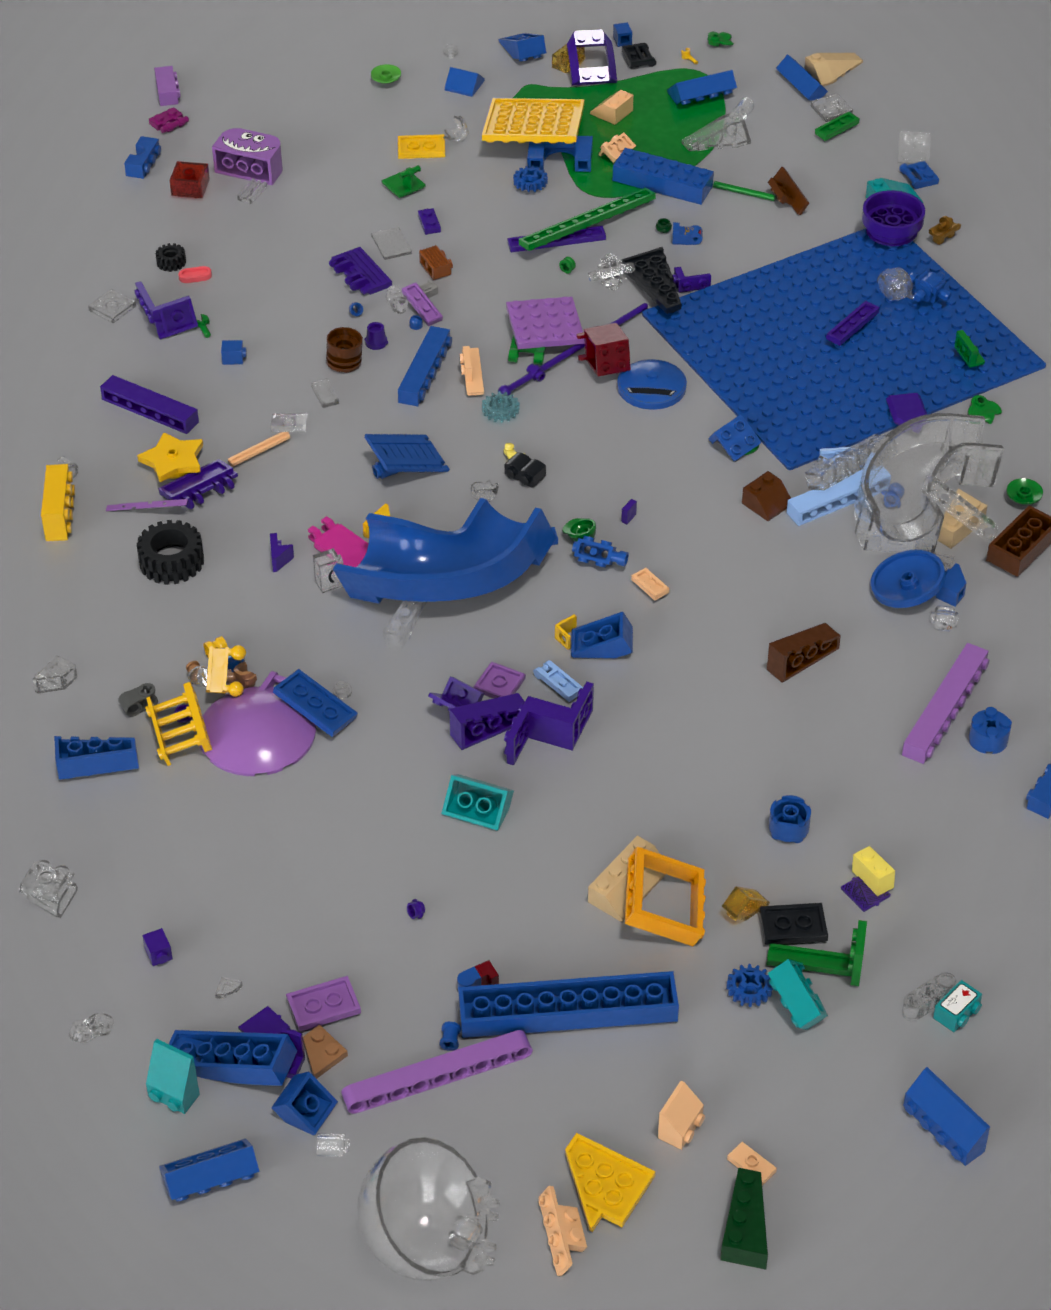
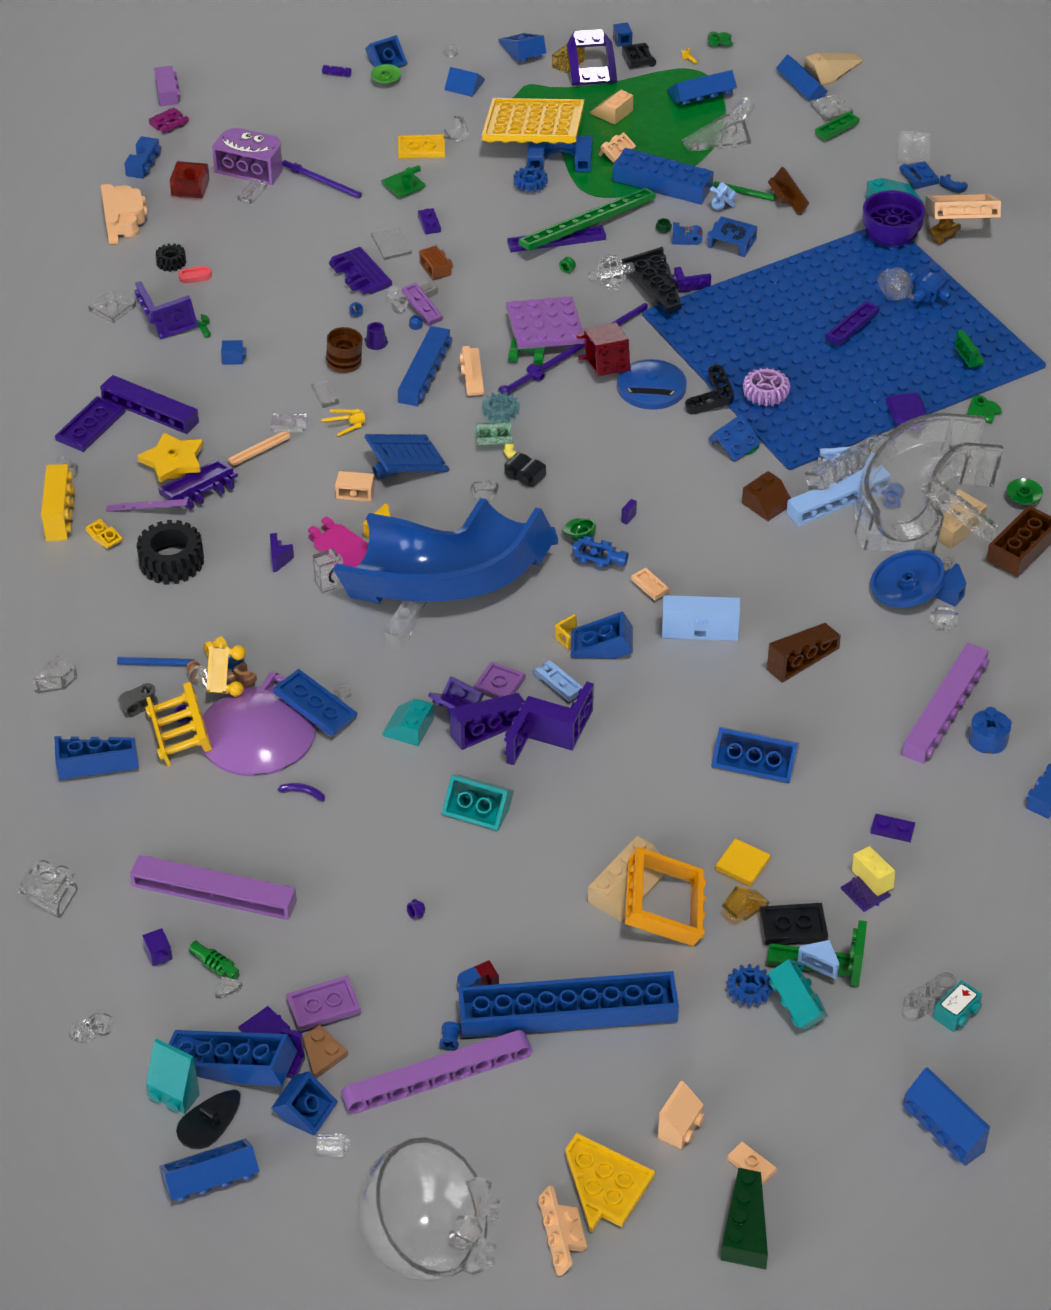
blue brick [769,795,811,843] -> none
none -> dark purple tile [55,396,126,452]
none -> yellow slope [85,518,123,549]
none -> light nougat brick [101,184,148,245]
none -> blue bar [117,657,195,666]
none -> medium lavender brick [130,855,297,920]
none -> black shield [176,1090,241,1149]
none -> green hinge [188,940,240,981]
none -> dark purple piece [277,783,325,801]
none -> dark purple bar [282,160,362,199]
none -> yellow plant [321,409,365,436]
none -> dark purple axle [322,65,352,77]
none -> light nougat brick [335,471,375,502]
none -> blue slope [365,35,408,67]
none -> teal slope [382,698,434,746]
none -> clear green bracket [476,422,513,445]
none -> light blue brick [662,595,740,641]
none -> black beam [685,364,735,414]
none -> blue panel [707,216,757,257]
none -> light blue hips [710,182,738,210]
none -> blue slope [712,727,800,783]
none -> yellow tile [715,838,771,887]
none -> lavender gear [743,367,790,406]
none -> light blue slope [797,940,839,979]
none -> dark purple plate [871,813,915,843]
none -> light nougat window [925,194,1001,219]
none -> blue piece [939,174,968,192]

